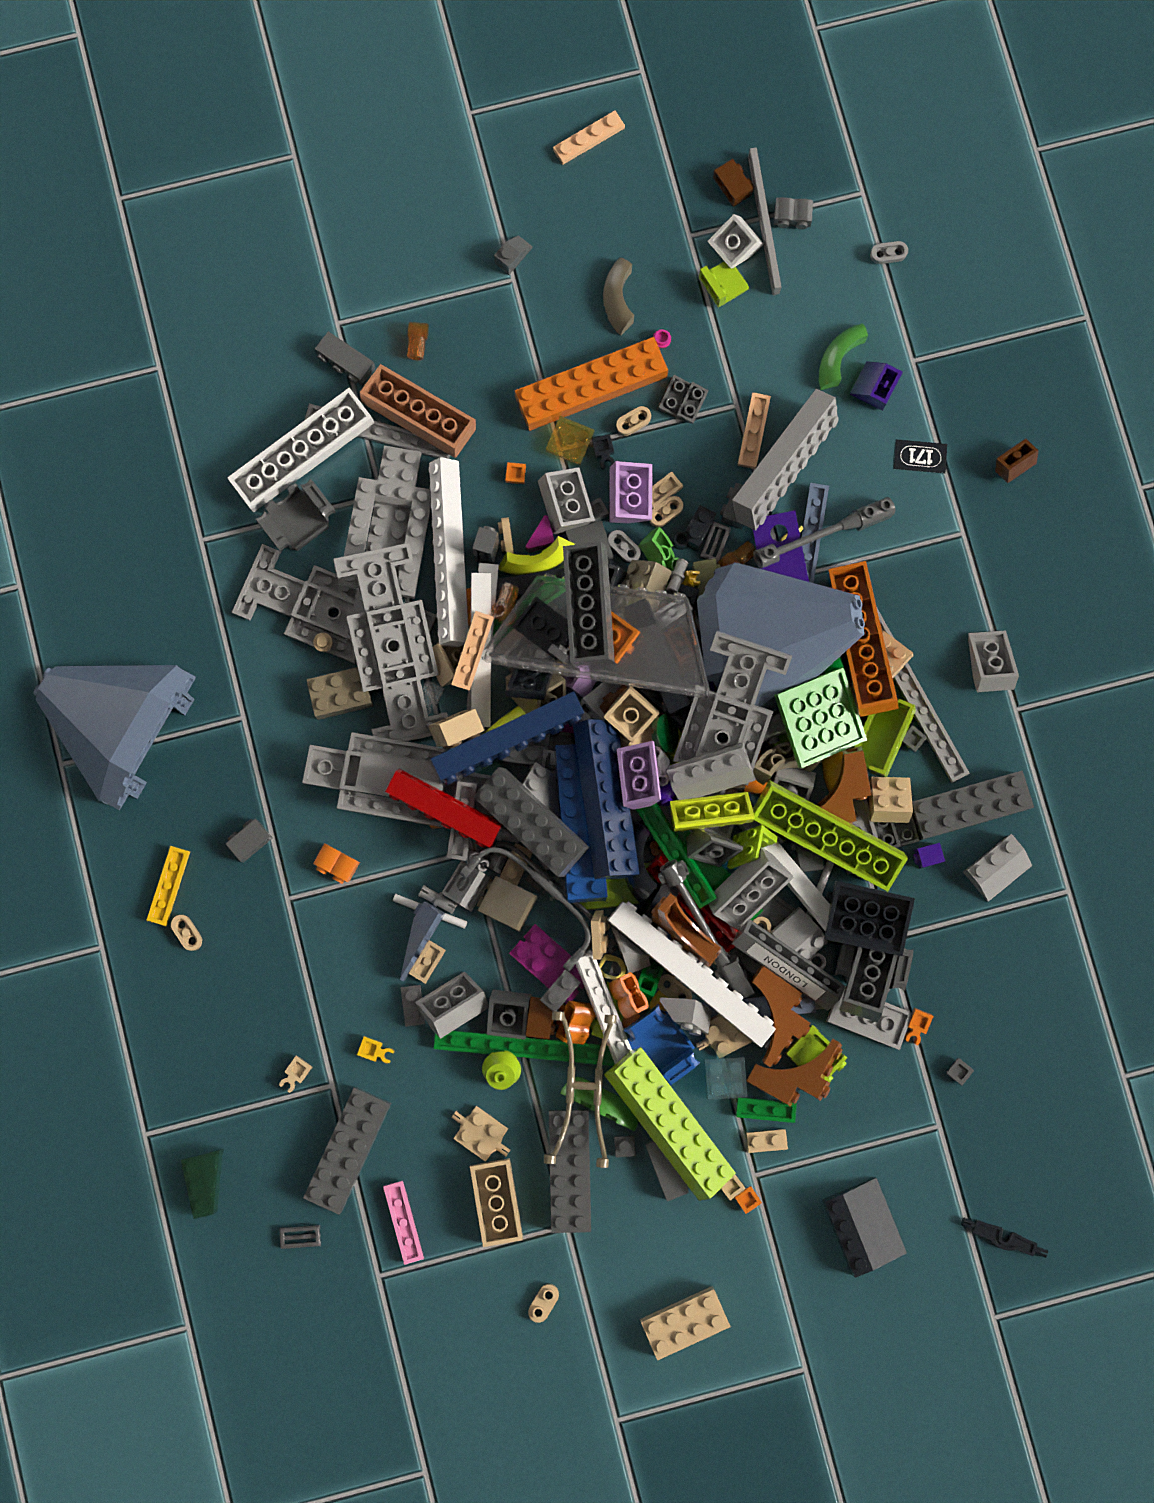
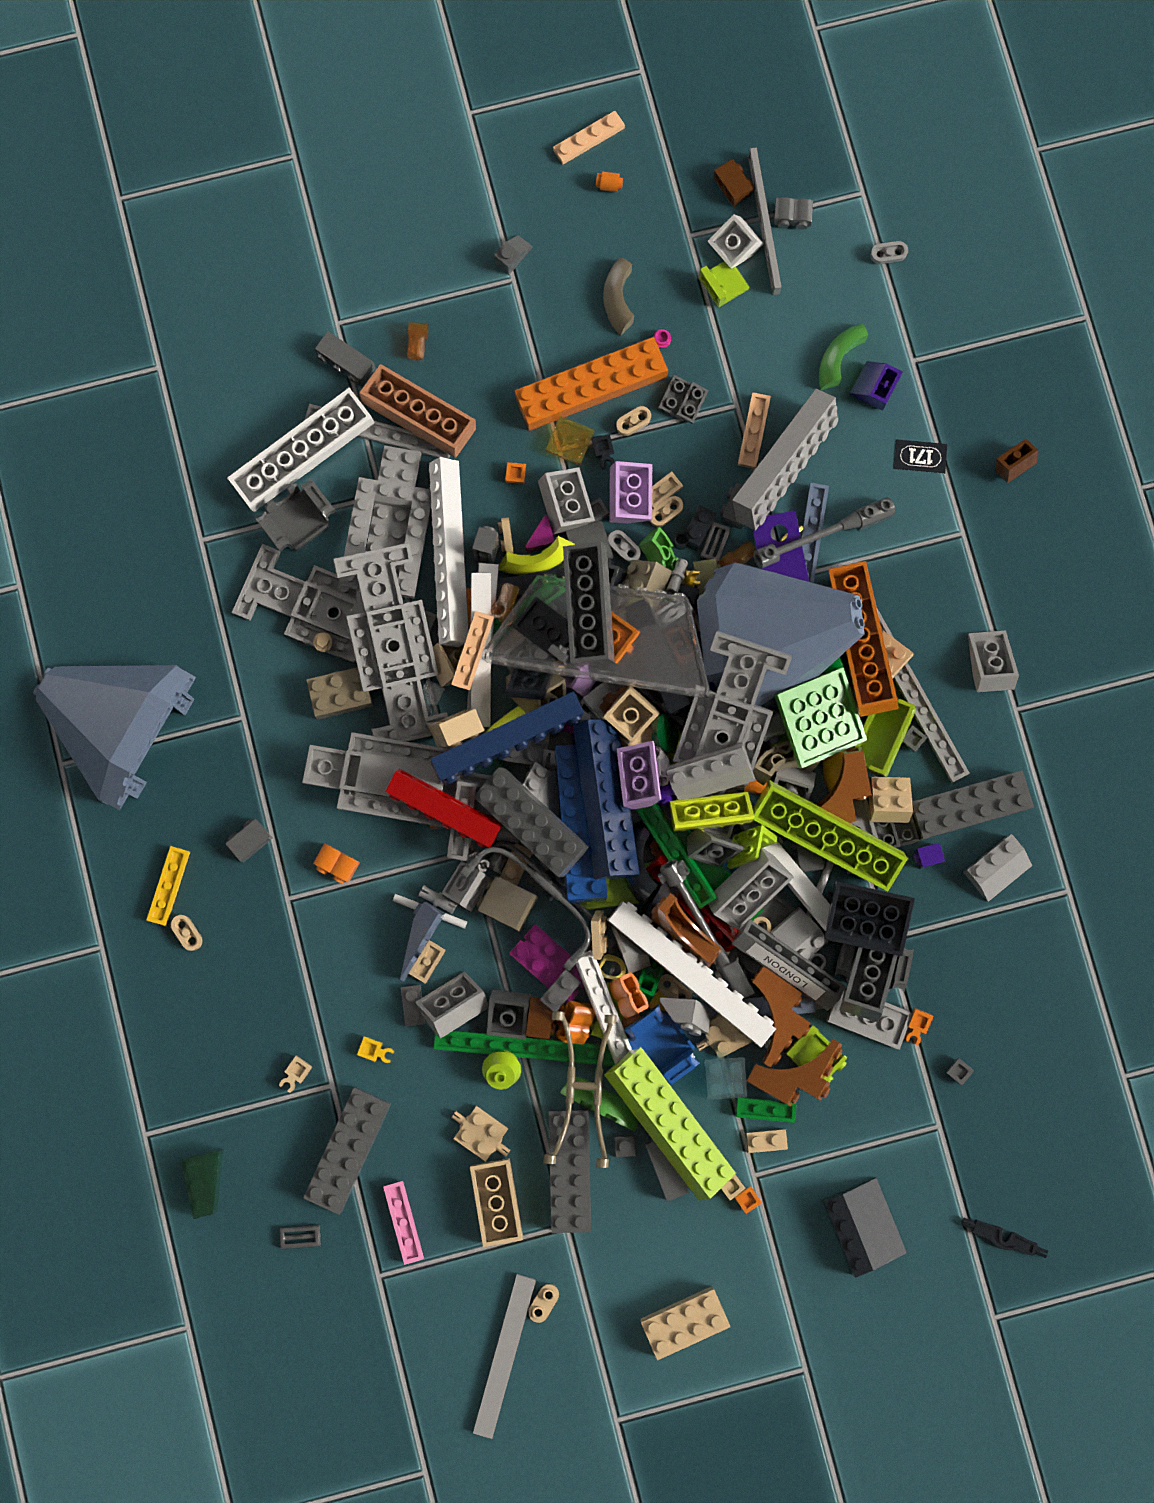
none -> light grey tile [473,1274,536,1439]
none -> orange brick [596,171,623,193]

